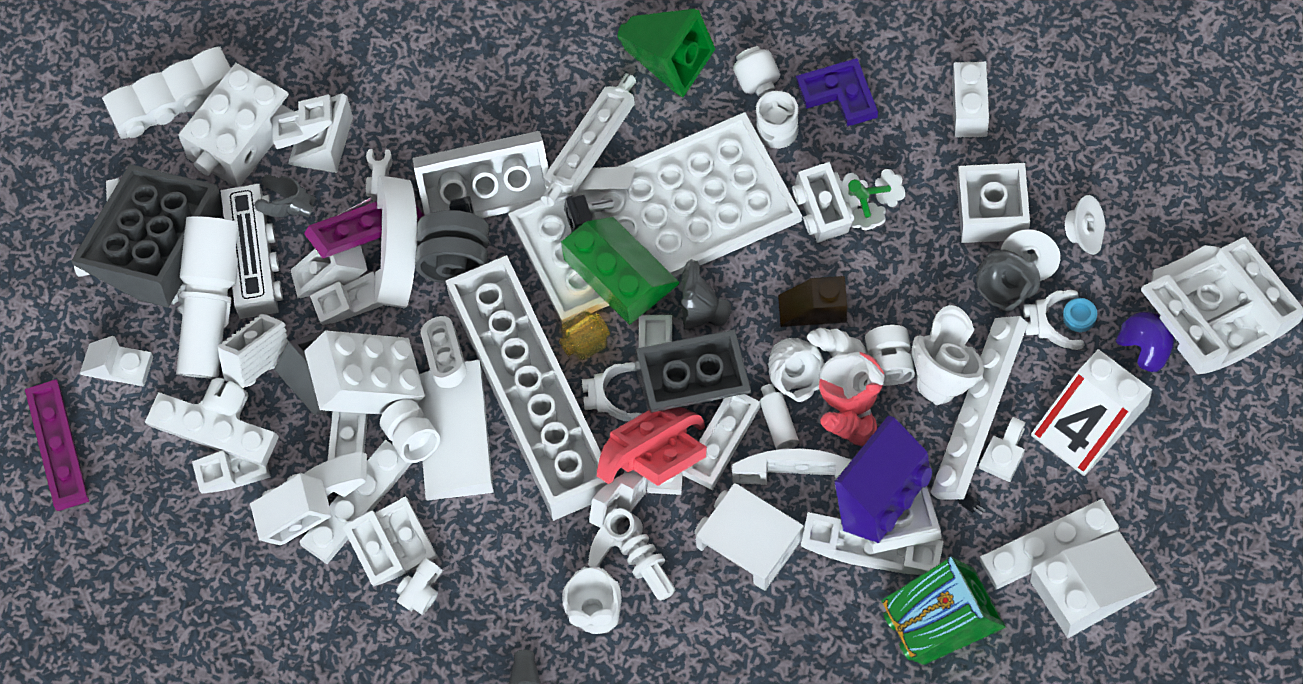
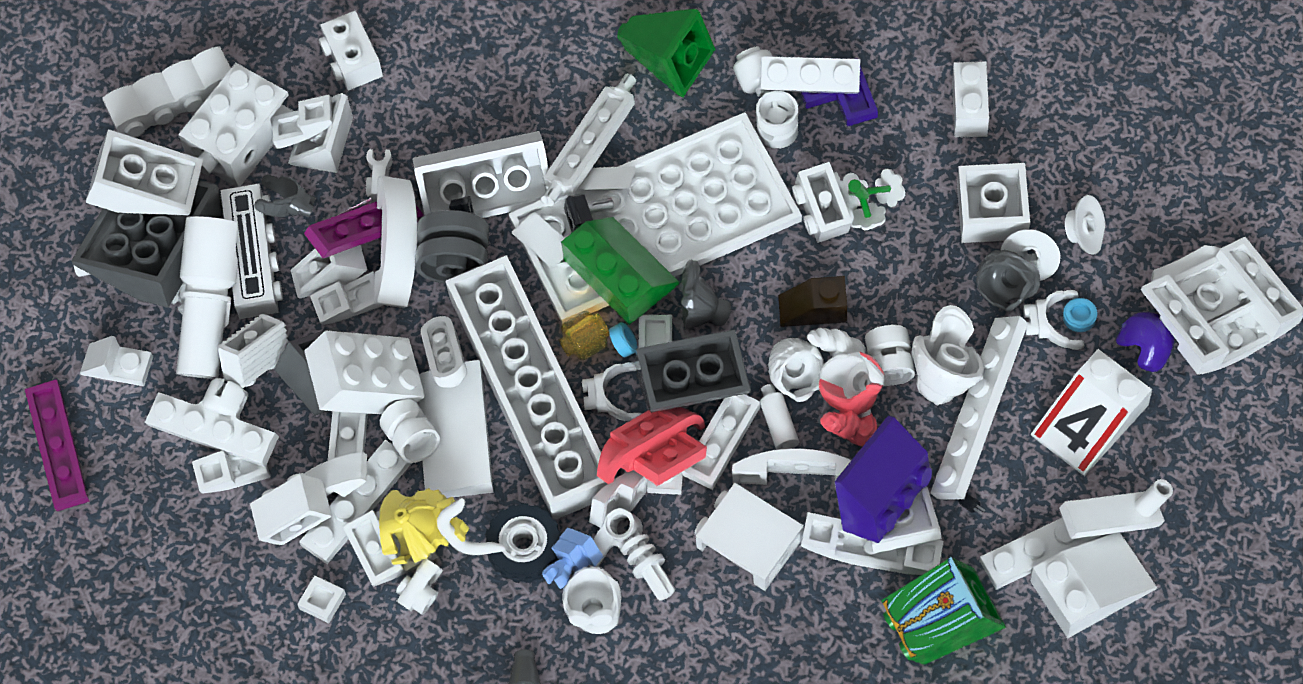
white plate [979,417,1025,482] -> none
none -> white slope [86,129,203,215]
none -> white plate [297,575,346,623]
none -> white brick [318,11,383,91]
none -> light yellow helmet [379,488,506,565]
none -> black wheel [485,503,561,583]
none -> white sticker [512,212,565,268]
none -> light blue piece [542,528,604,589]
none -> medium azure tile [609,322,638,357]
none -> white brick [760,56,860,94]
none -> white piece [1059,479,1173,539]

